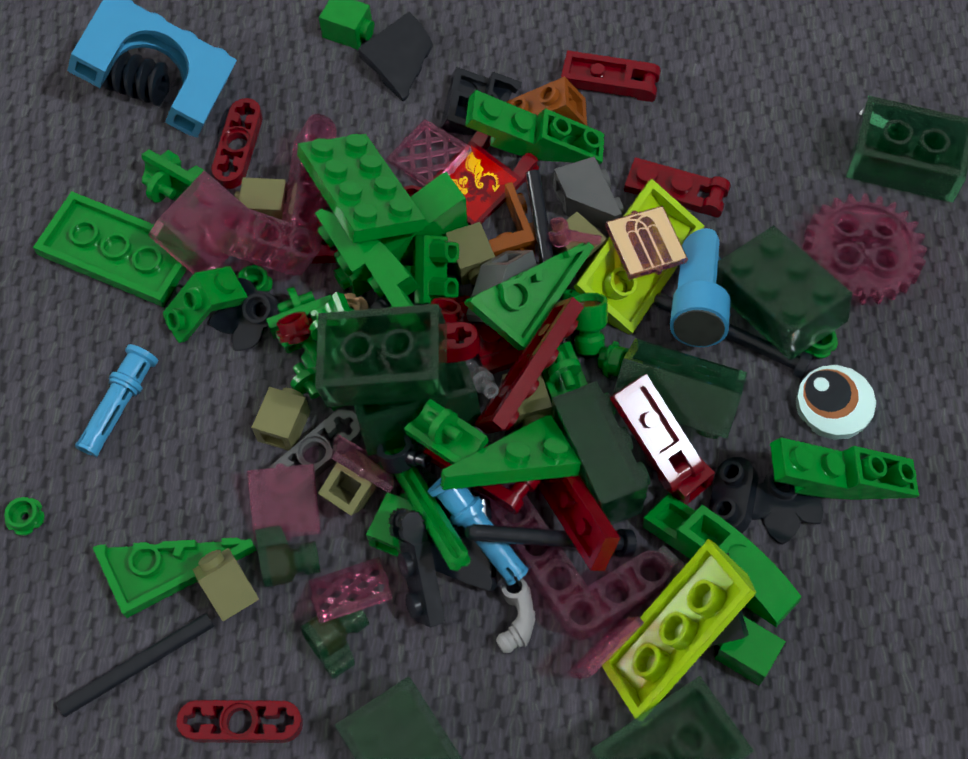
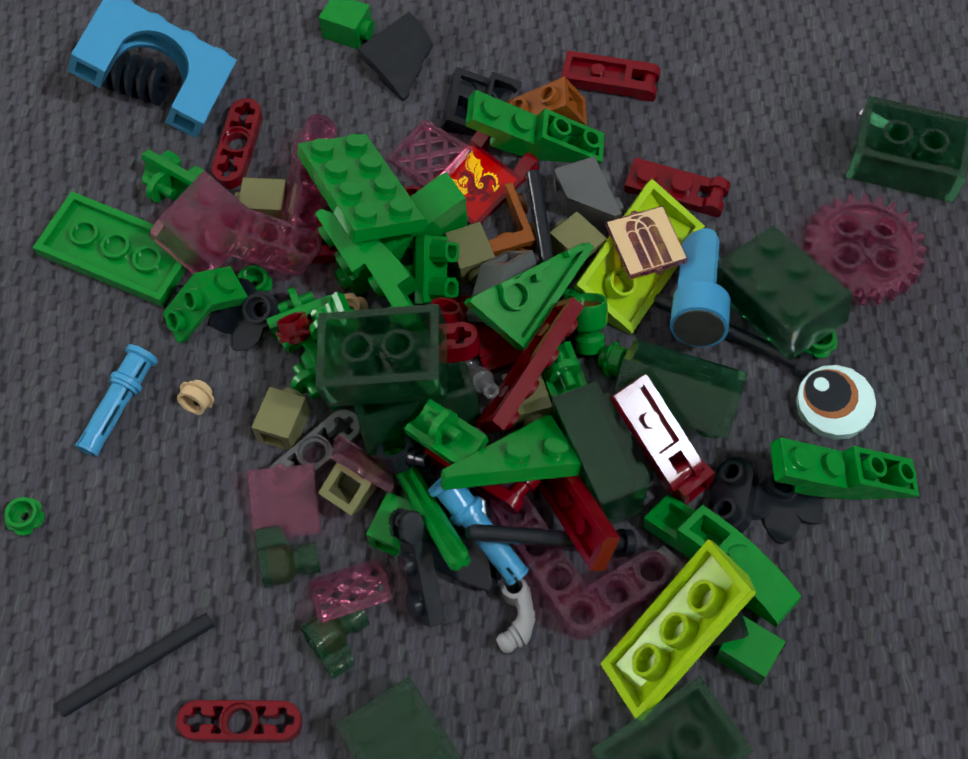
green wing [93,537,257,618] -> none
olive brick [192,548,259,621] -> none
clear pink hand [548,217,602,248] -> none
clear pink window [567,616,644,680] -> none
none -> tan plate [177,380,214,415]

